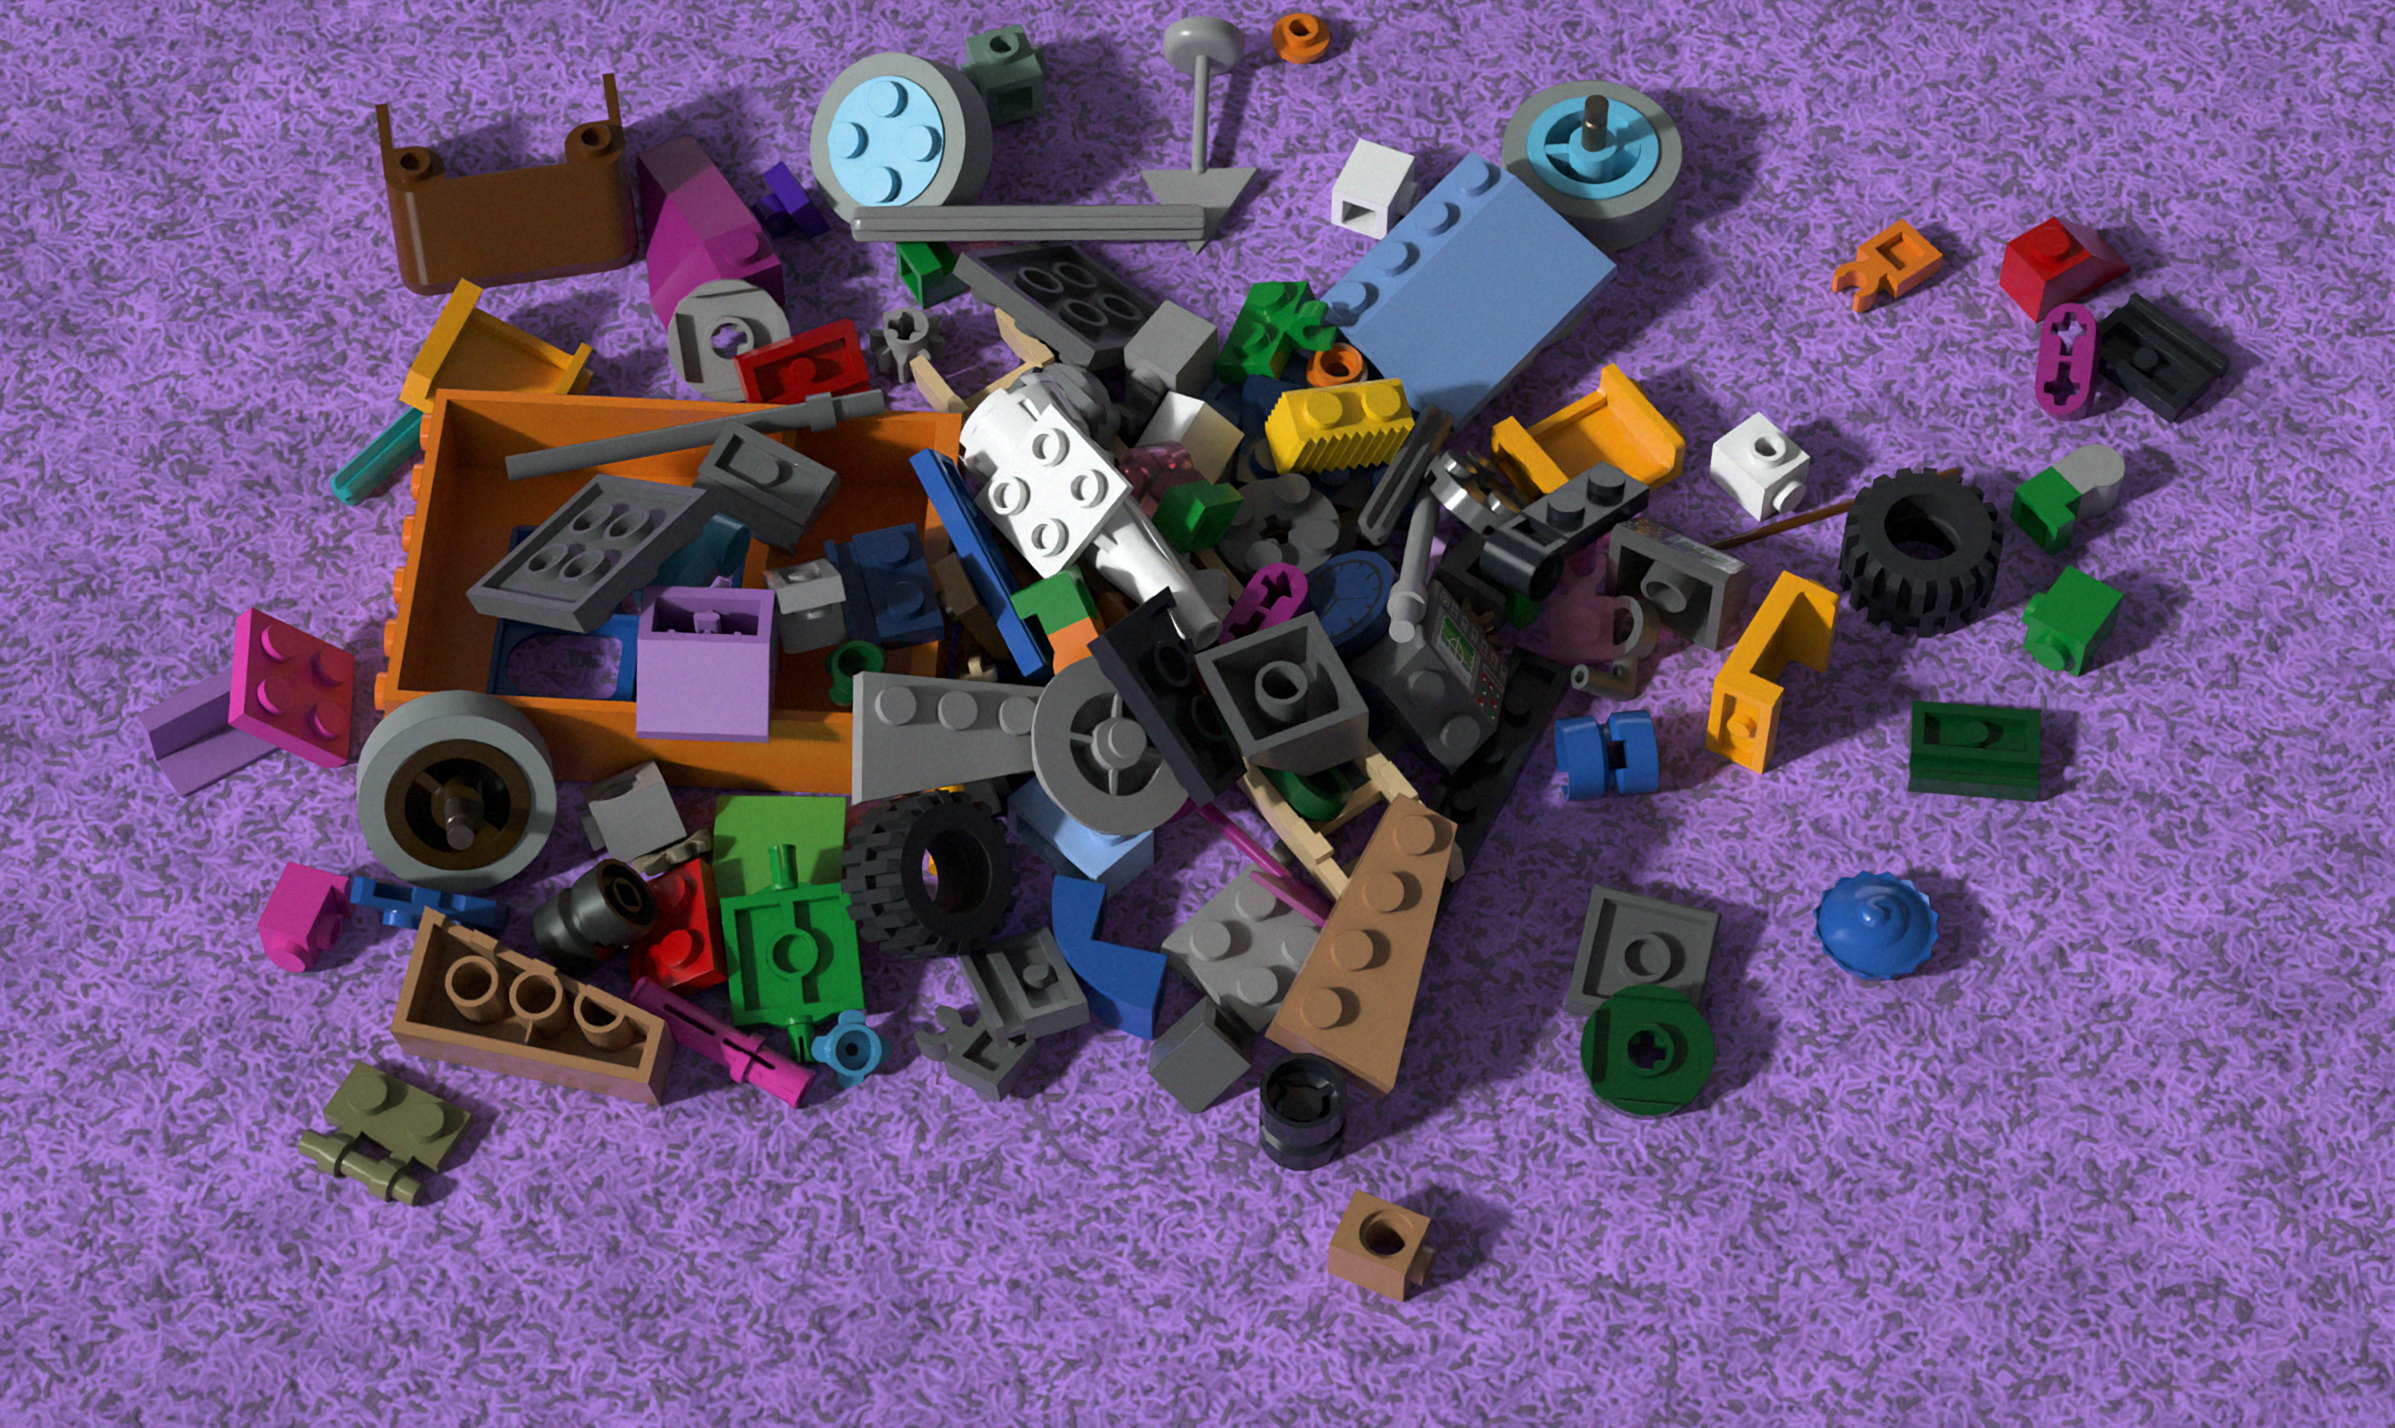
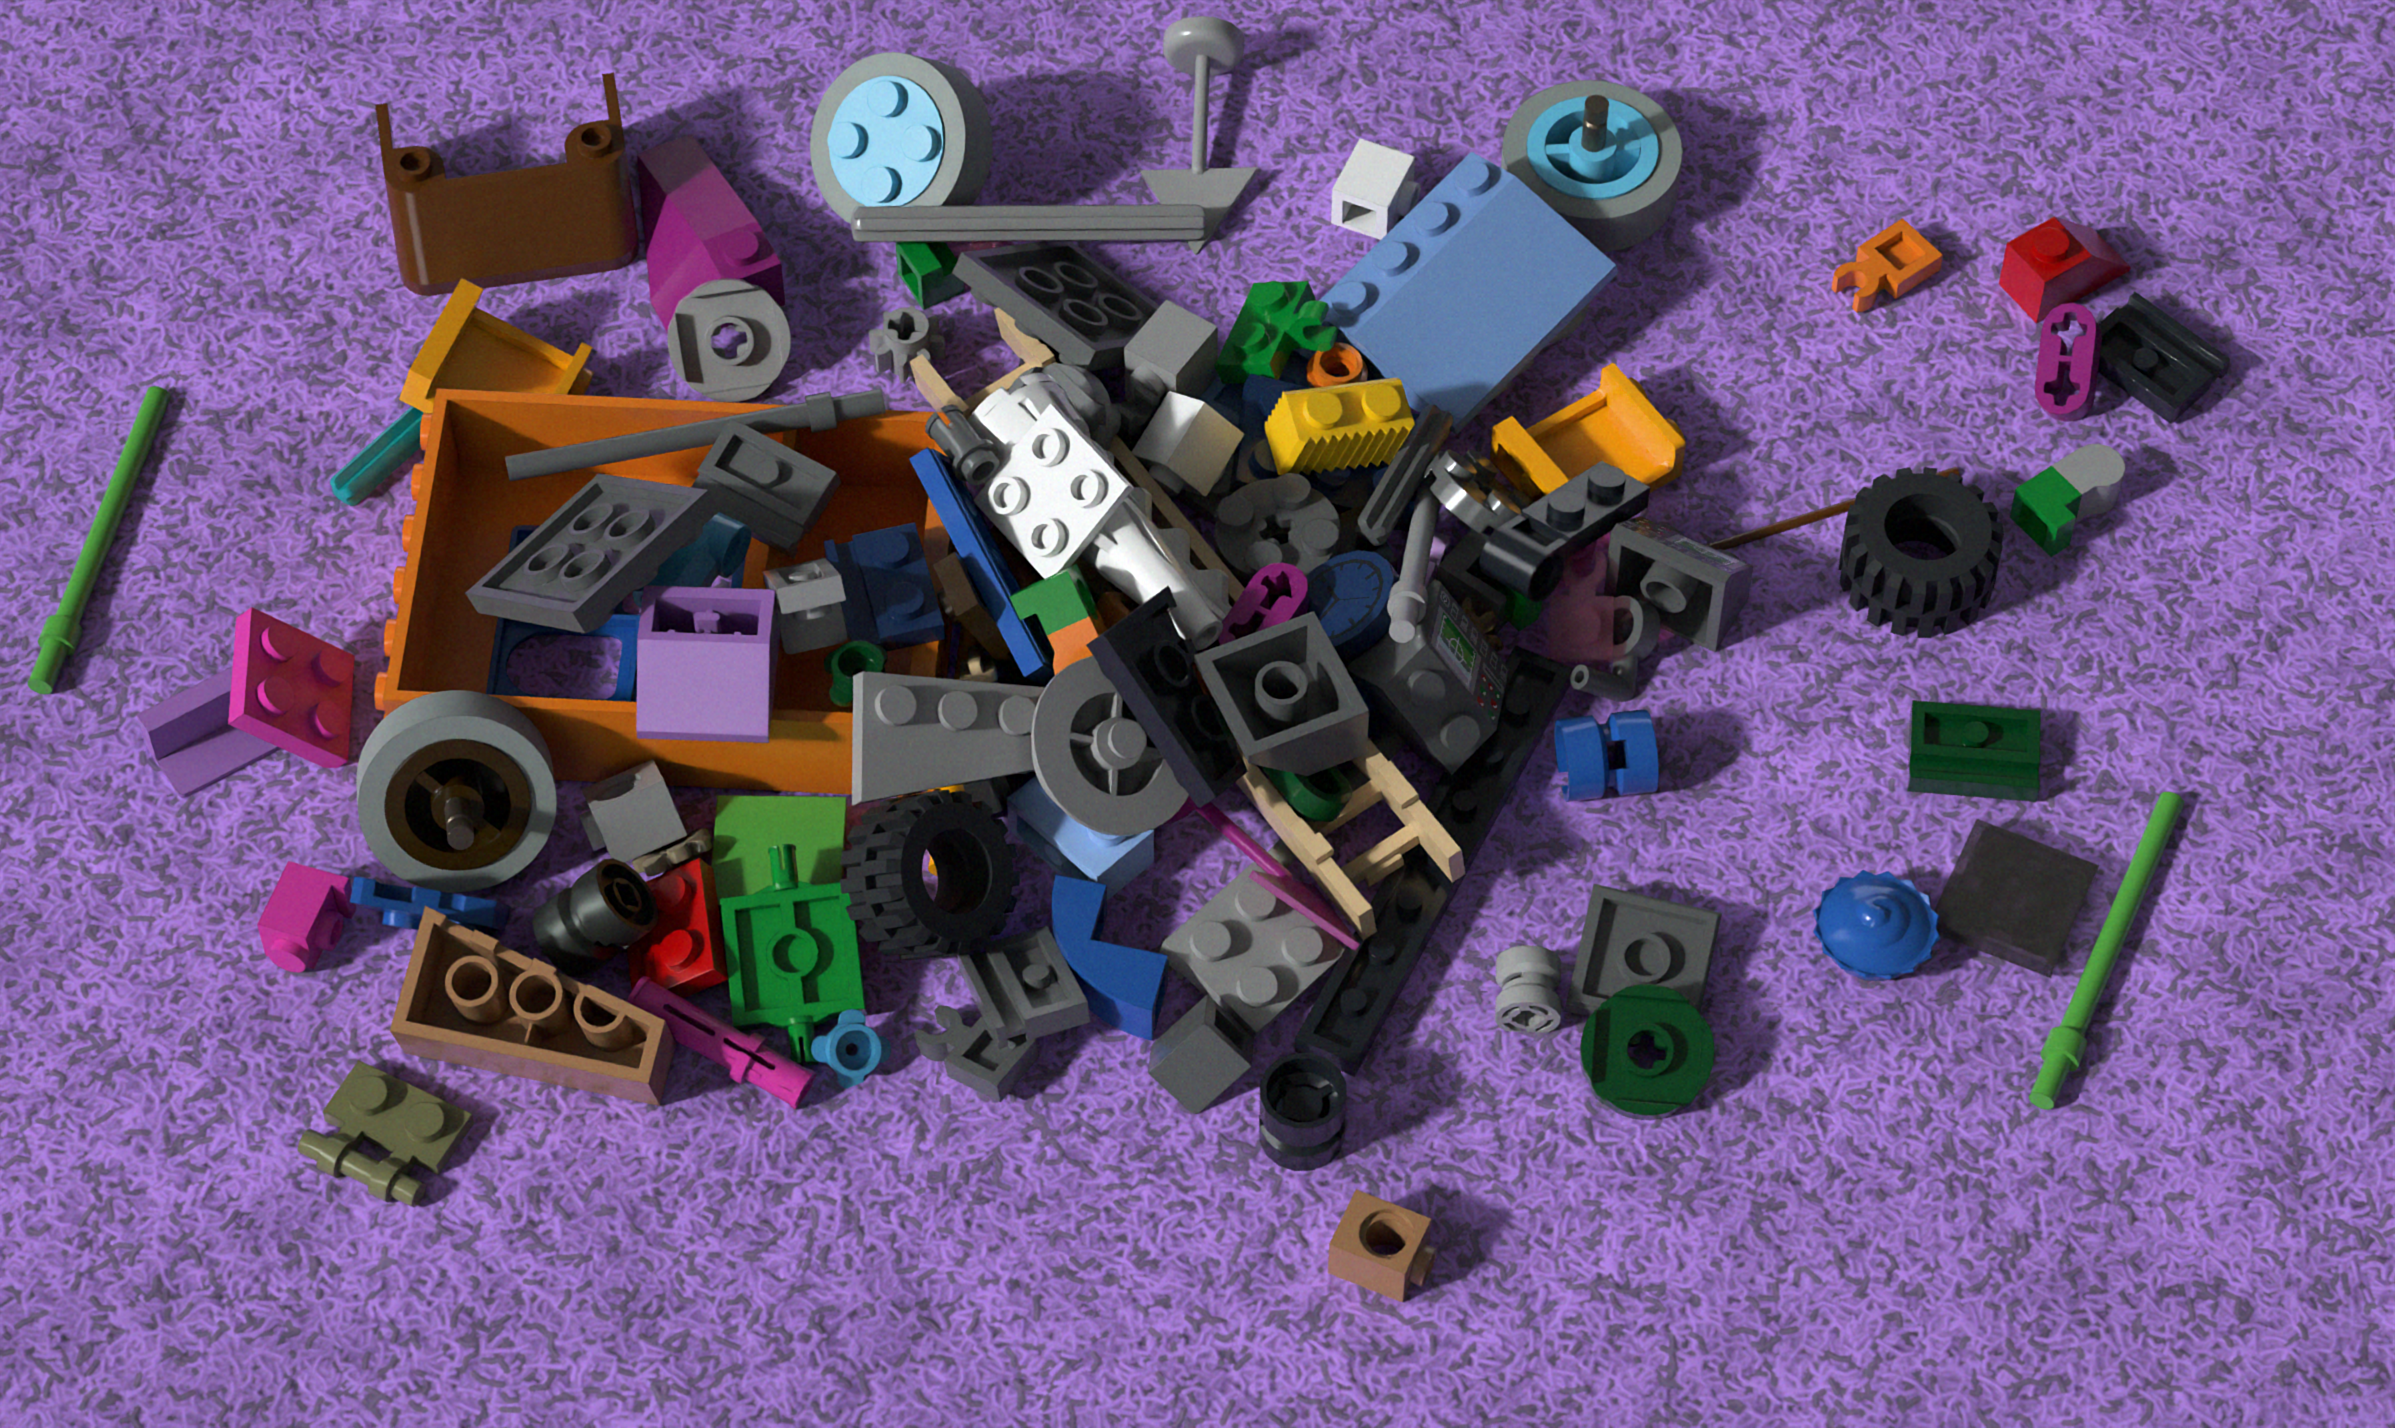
red plate [733,318,871,405] -> none
dark purple tile [751,161,831,239] -> none
sand green brick [958,24,1048,127] -> none
leg [1119,440,1244,554] -> none
medium nougat wedge [1264,792,1458,1101] -> none
orange plate [1272,13,1330,64] -> none
light orange panel [1705,570,1841,775] -> none
white brick [1709,411,1810,522] -> none
green brick [2021,565,2124,677] -> none
none -> bright green bar [27,386,171,694]
none -> dark grey pin [925,405,1000,485]
none -> light grey wheel [1495,945,1561,1033]
none -> clear smoke tile [1934,819,2099,978]
none -> bright green bar [2029,792,2184,1109]

